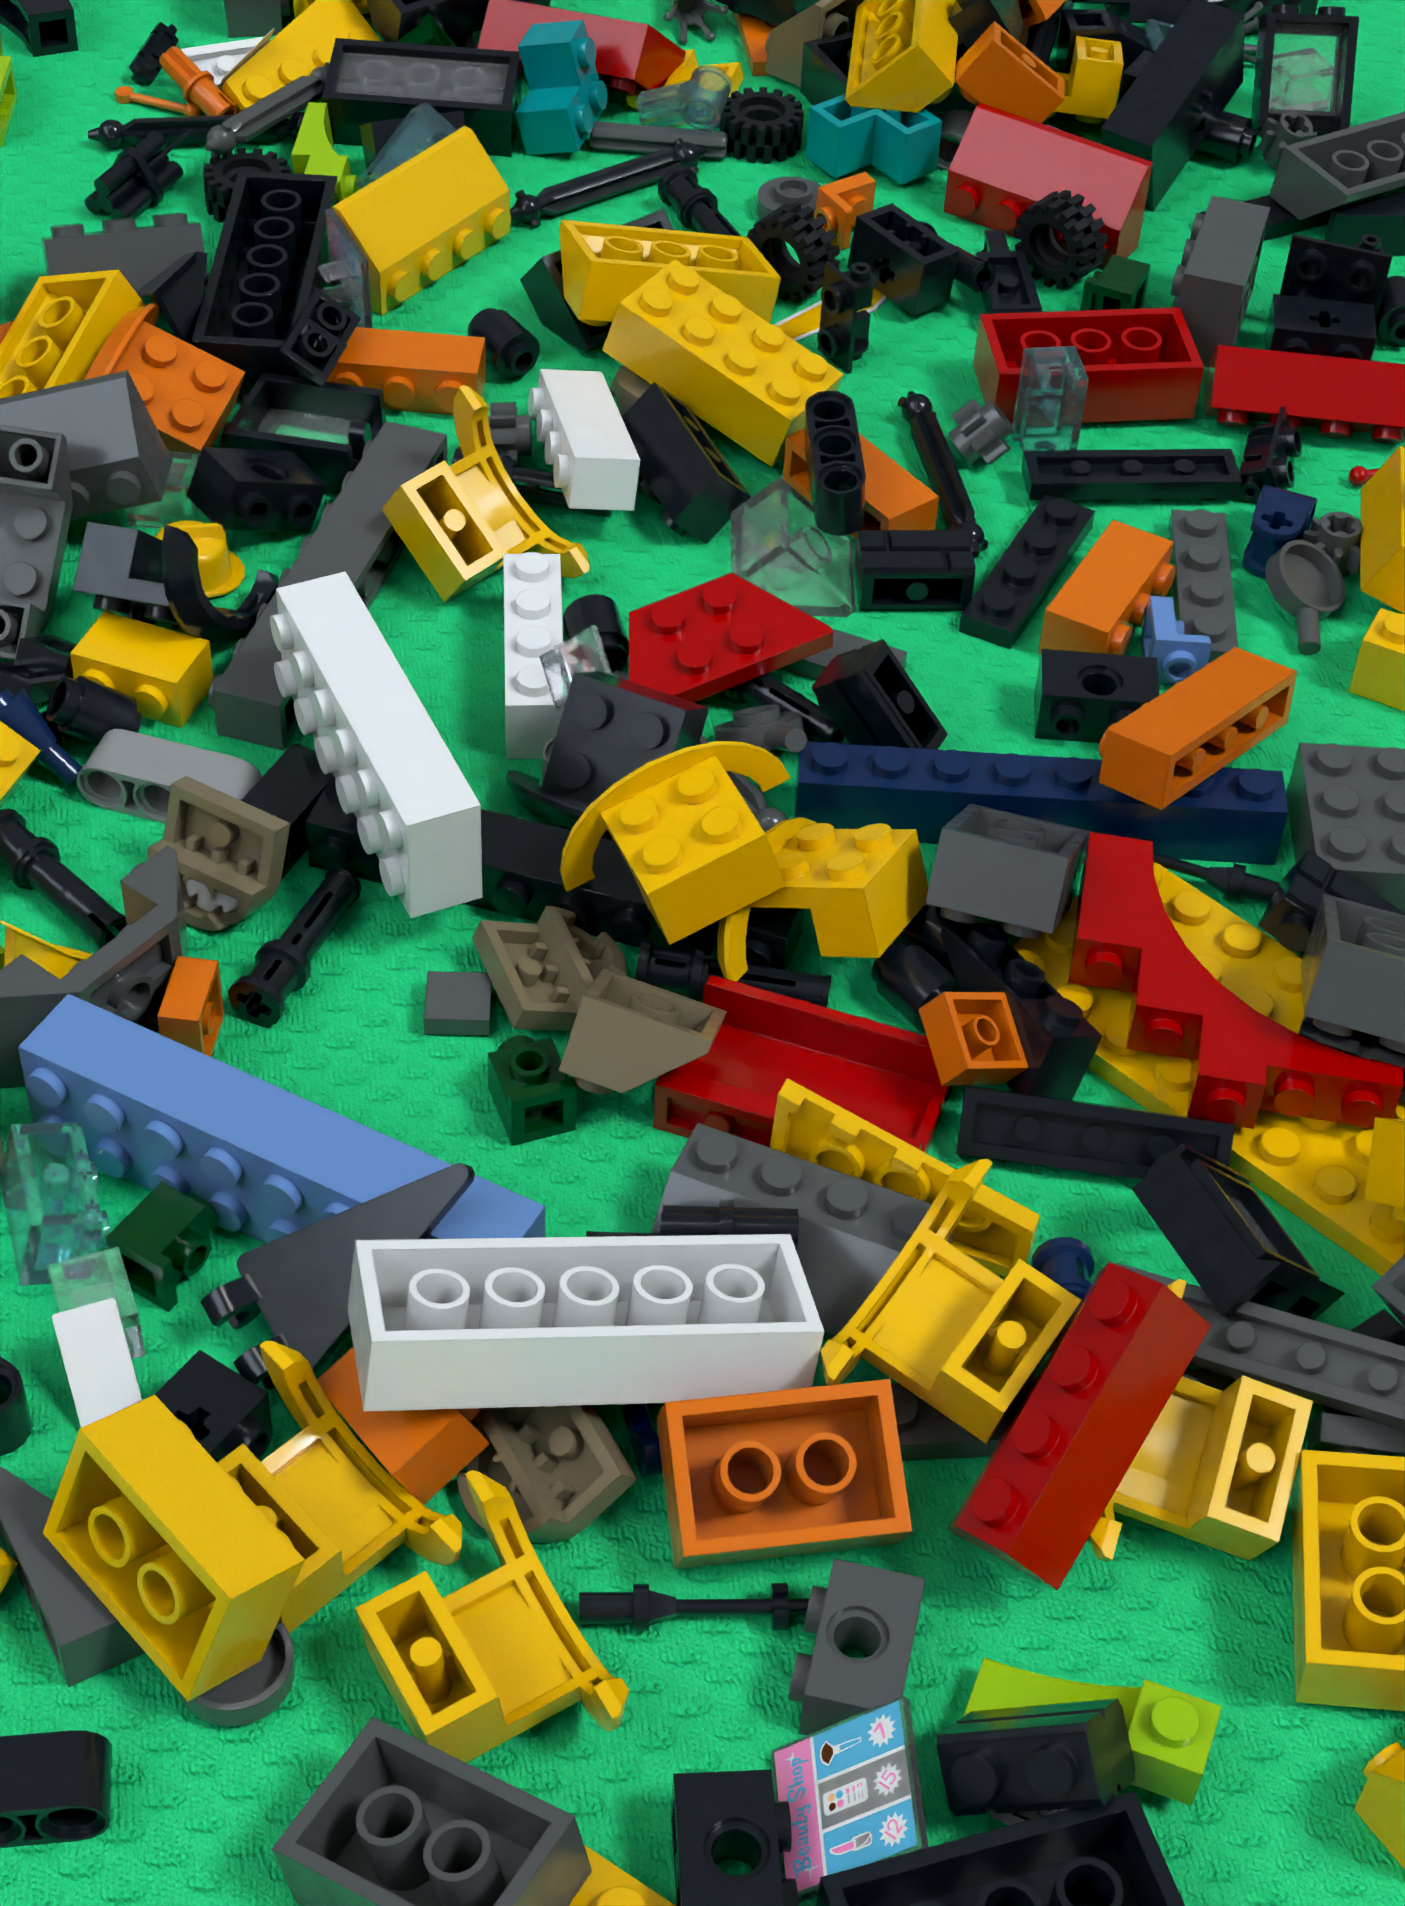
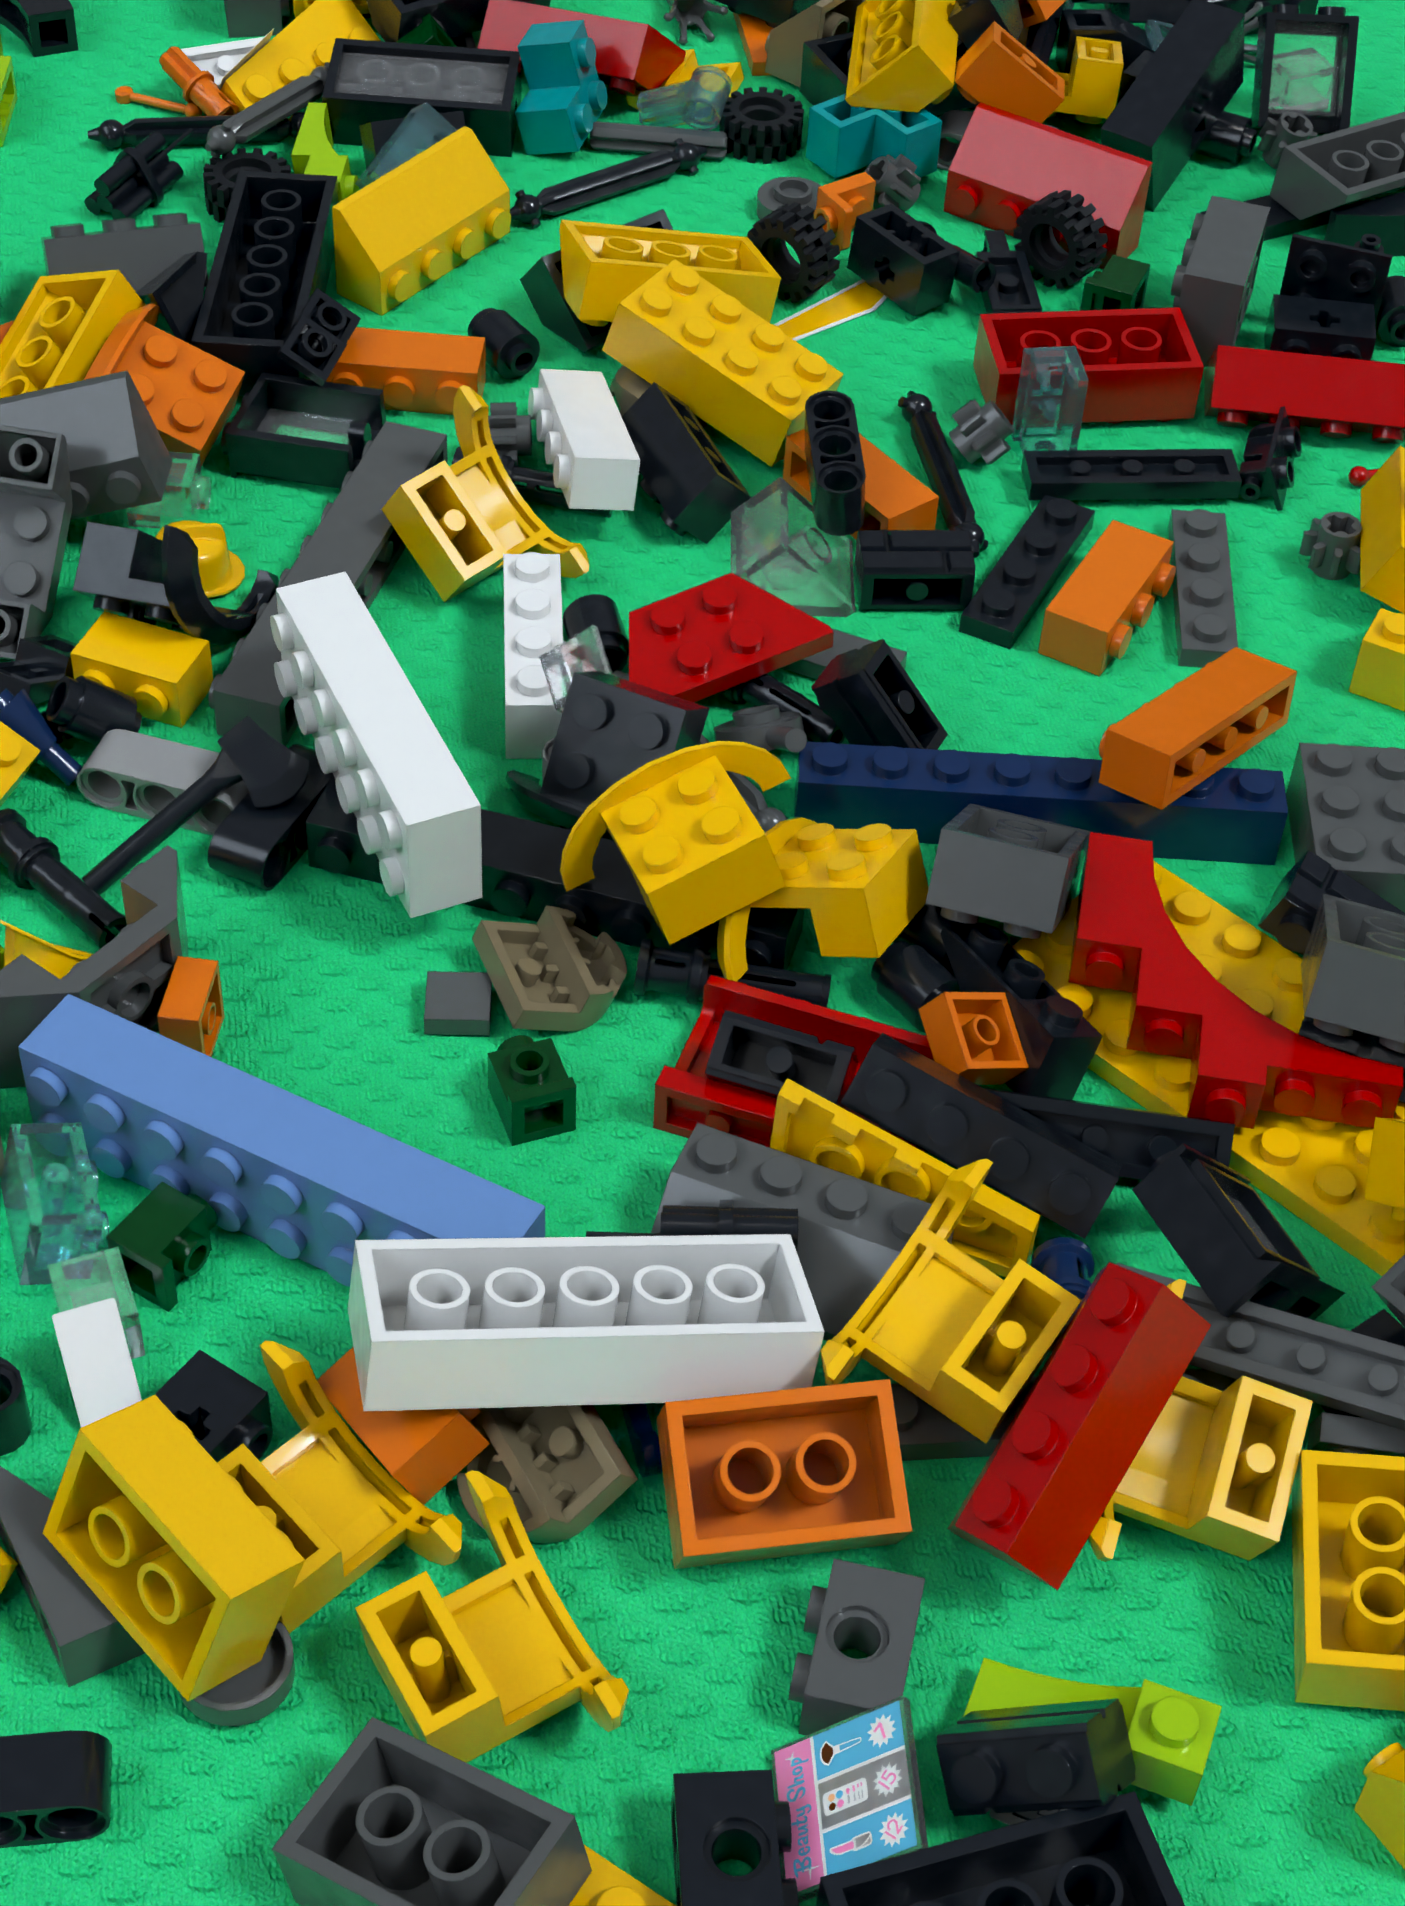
black axle [129,22,179,85] -> none
dark tan slope [148,776,290,931] -> none
black brick [186,447,327,533] -> none
black flag [200,1163,475,1389] -> none
black pin [228,868,362,1026] -> none
clear piece [318,208,373,328] -> none
dark tan slope [558,968,727,1095] -> none
black piece [579,1583,810,1631] -> none
black pin [657,165,741,236] -> none
black hinge [817,262,876,375] -> none
black brick [1034,649,1159,743] -> none
black piece [1126,832,1279,905] -> none
medium blue bracket [1140,596,1212,685] -> none
dark blue piece [1242,485,1317,579] -> none
dark grey piece [1265,540,1345,655] -> none
none -> black piece [81,716,310,895]
none -> black brick [705,1010,858,1108]
none -> black brick [841,1033,1122,1239]
none -> dark grey gear [865,154,921,212]

